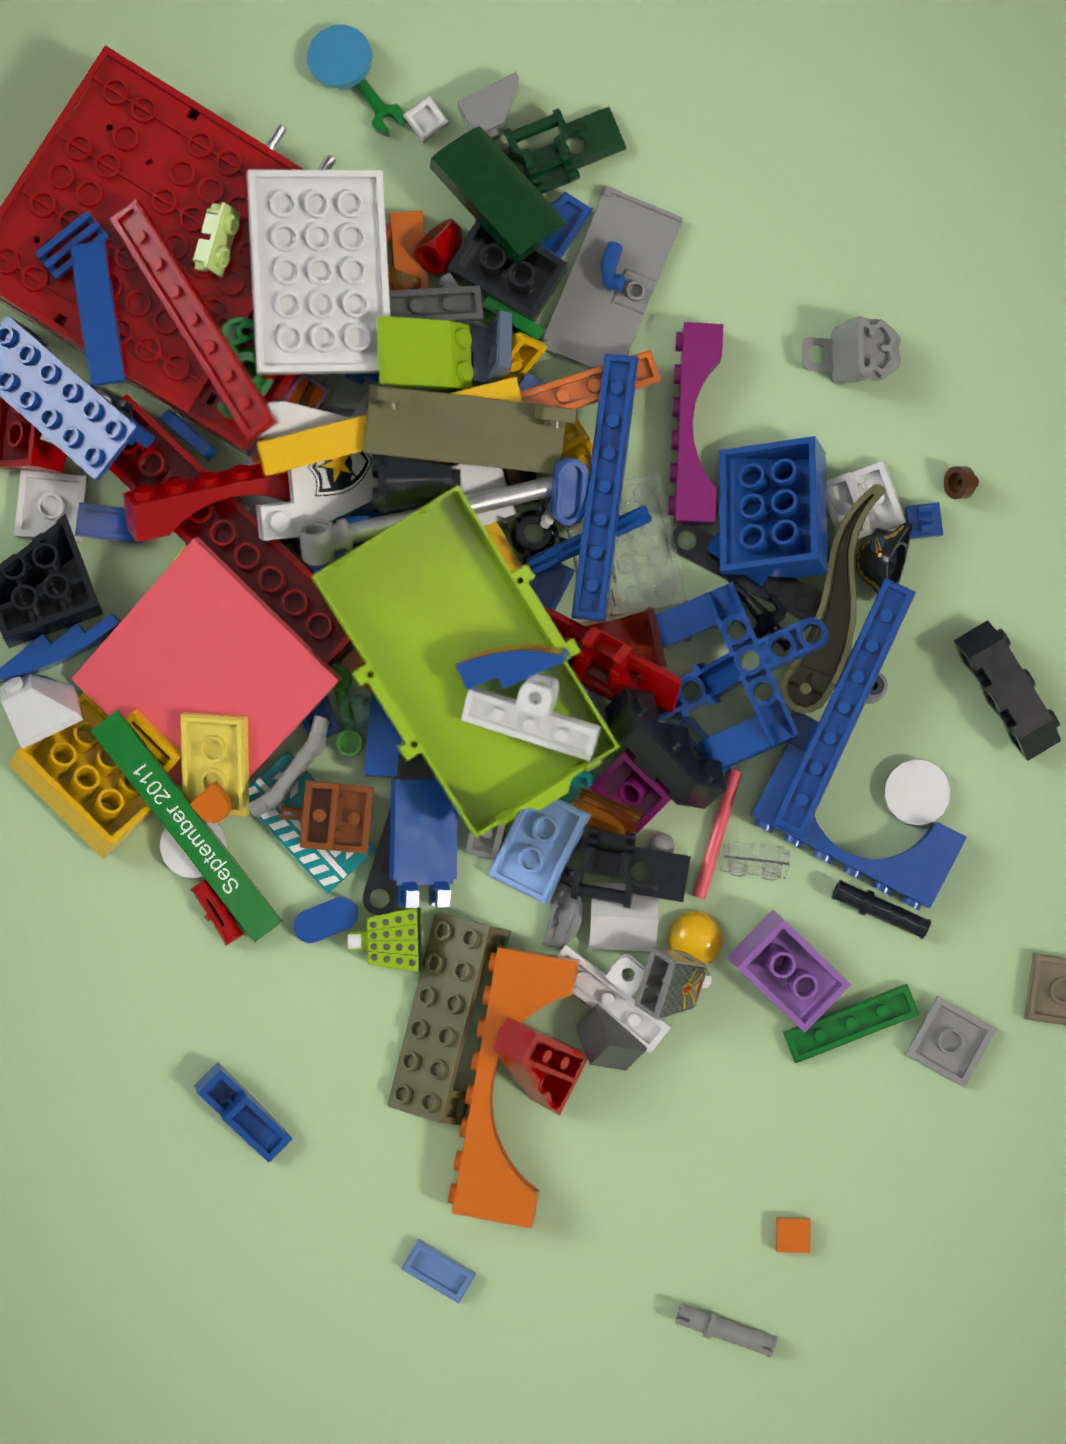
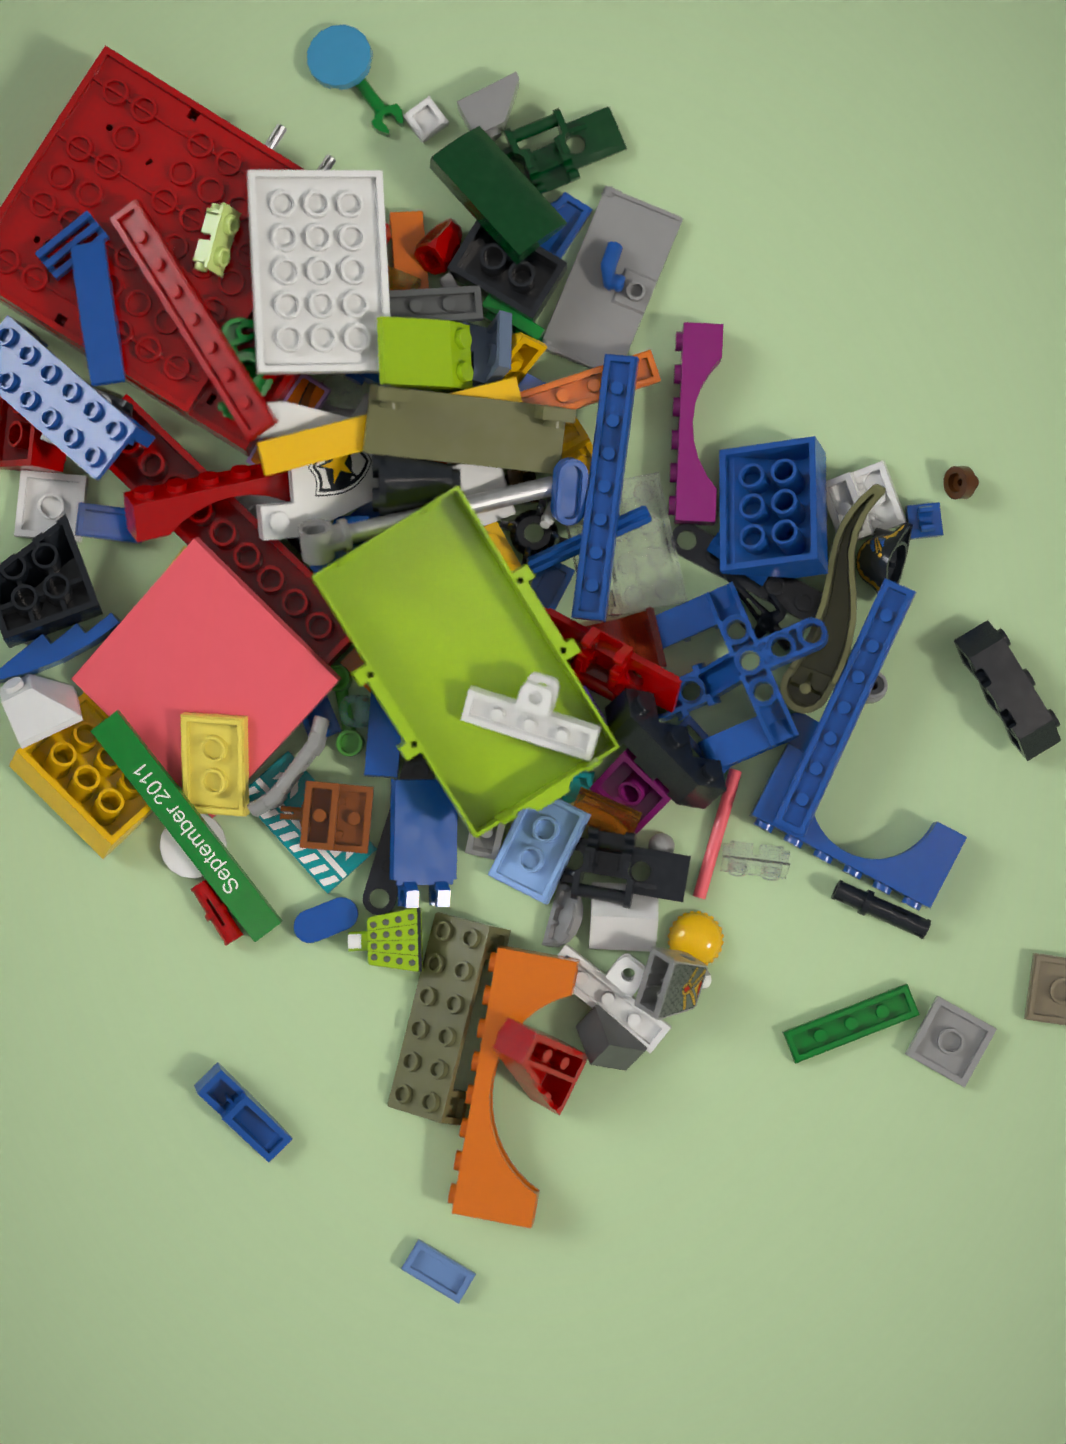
yellow tile [126,709,181,772] -> none
blue tile [160,409,217,461] -> none
orange tile [190,781,232,823] -> none
blue slope [455,645,570,690] -> none
light grey pin [675,1303,777,1357] -> none
medium lavender slope [727,910,851,1033] -> none
orange tile [776,1217,811,1253] -> none
light grey piece [802,316,901,385] -> none
white tile [883,759,951,826] -> none

